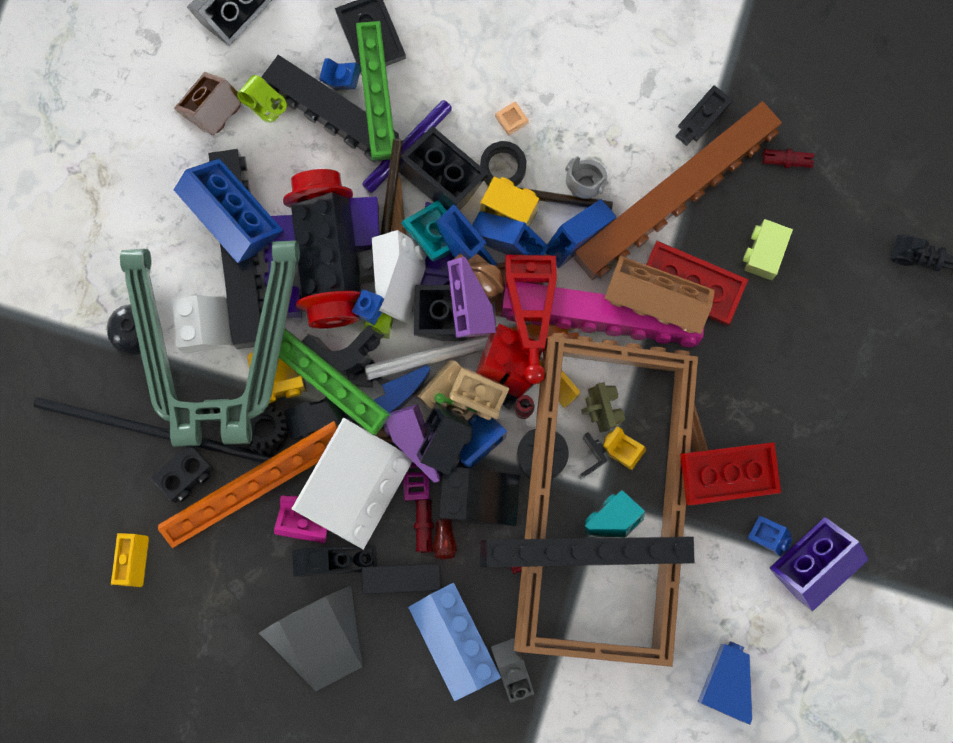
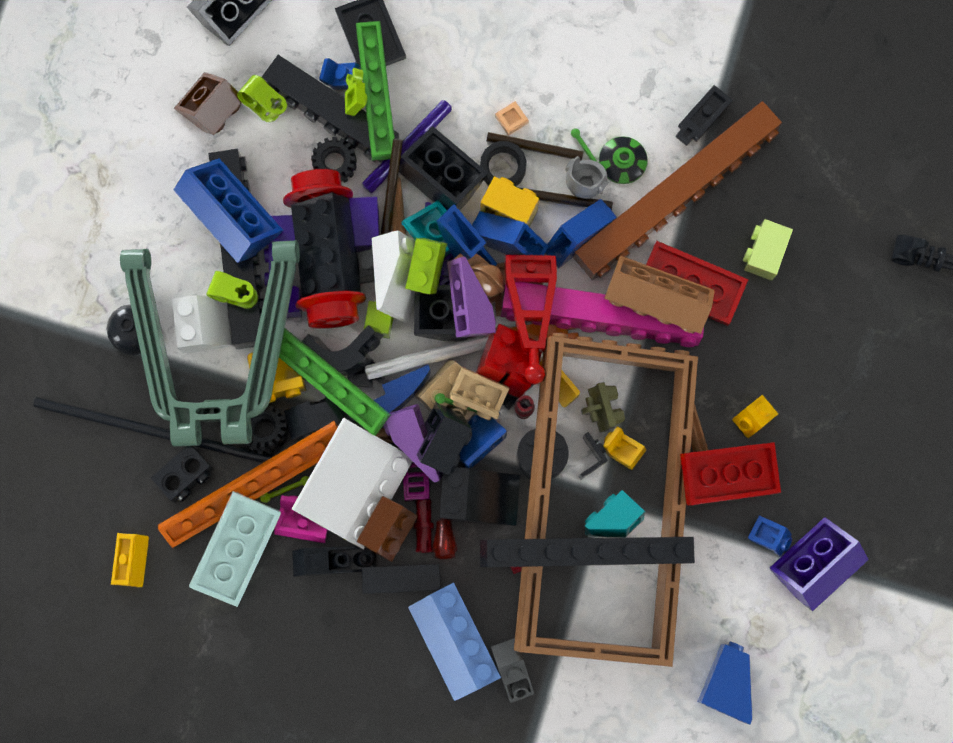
dark grey wedge [259,585,363,691] -> none
blue bracket [352,289,384,325] -> none
dark red pin [762,148,814,169] -> none
none -> light aqua plate [189,491,281,607]
none -> lime piece [206,271,258,309]
none -> lime hinge [260,476,309,503]
none -> black tyre [311,137,357,183]
none -> lime plate [345,68,367,116]
none -> reddish brown slope [356,496,418,562]
none -> lime brick [405,238,447,294]
none -> dark brown bar [486,132,584,161]
none -> bright green hinge [571,128,603,166]
none -> dish [599,136,648,184]
none -> yellow bracket [733,395,778,438]

